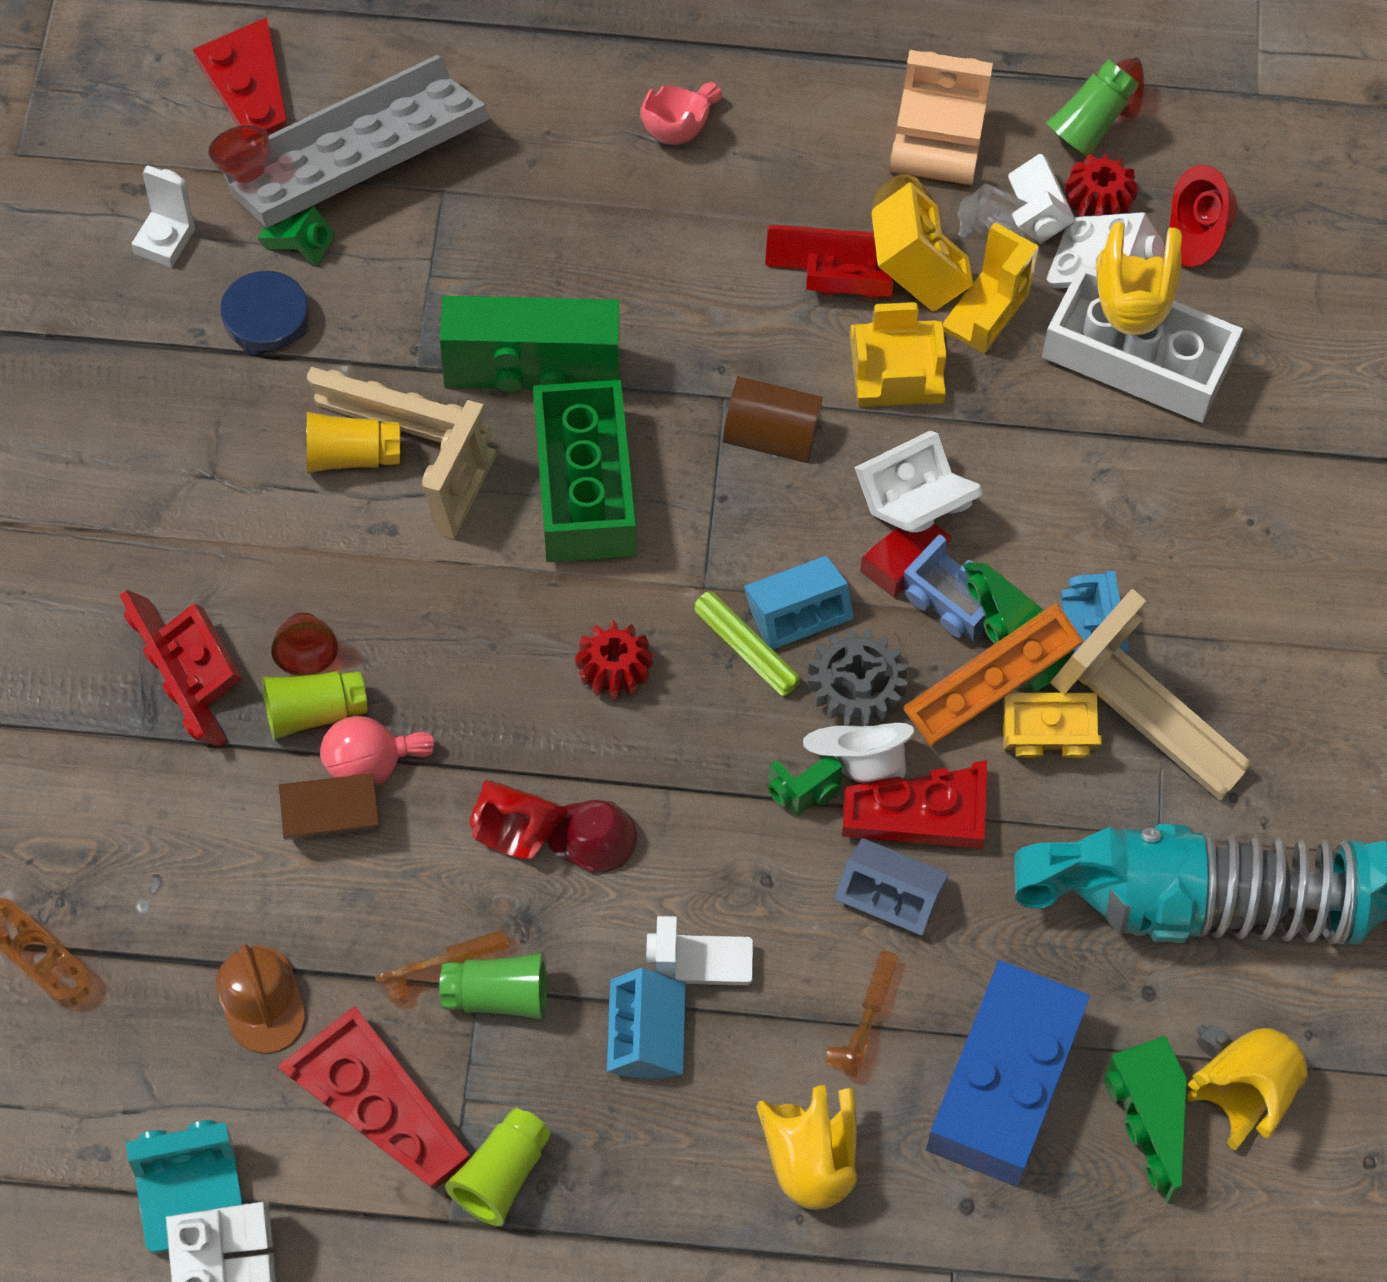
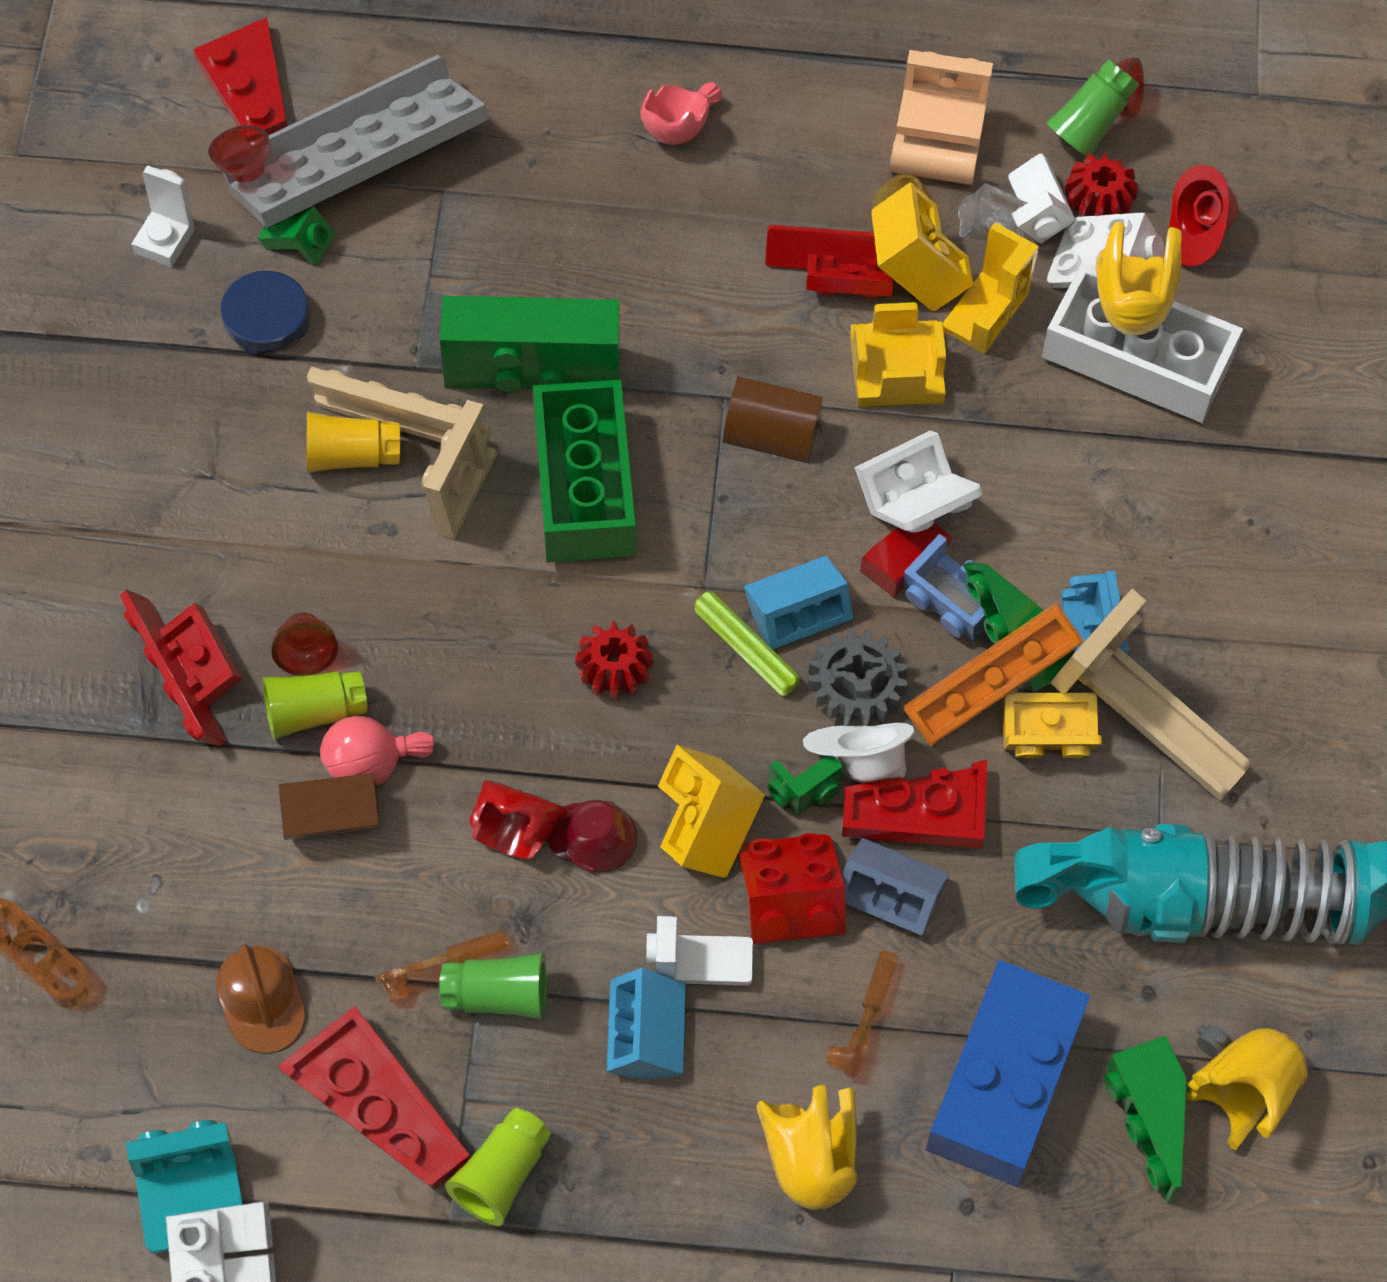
none -> yellow panel [658,745,765,878]
none -> red bracket [738,833,846,944]

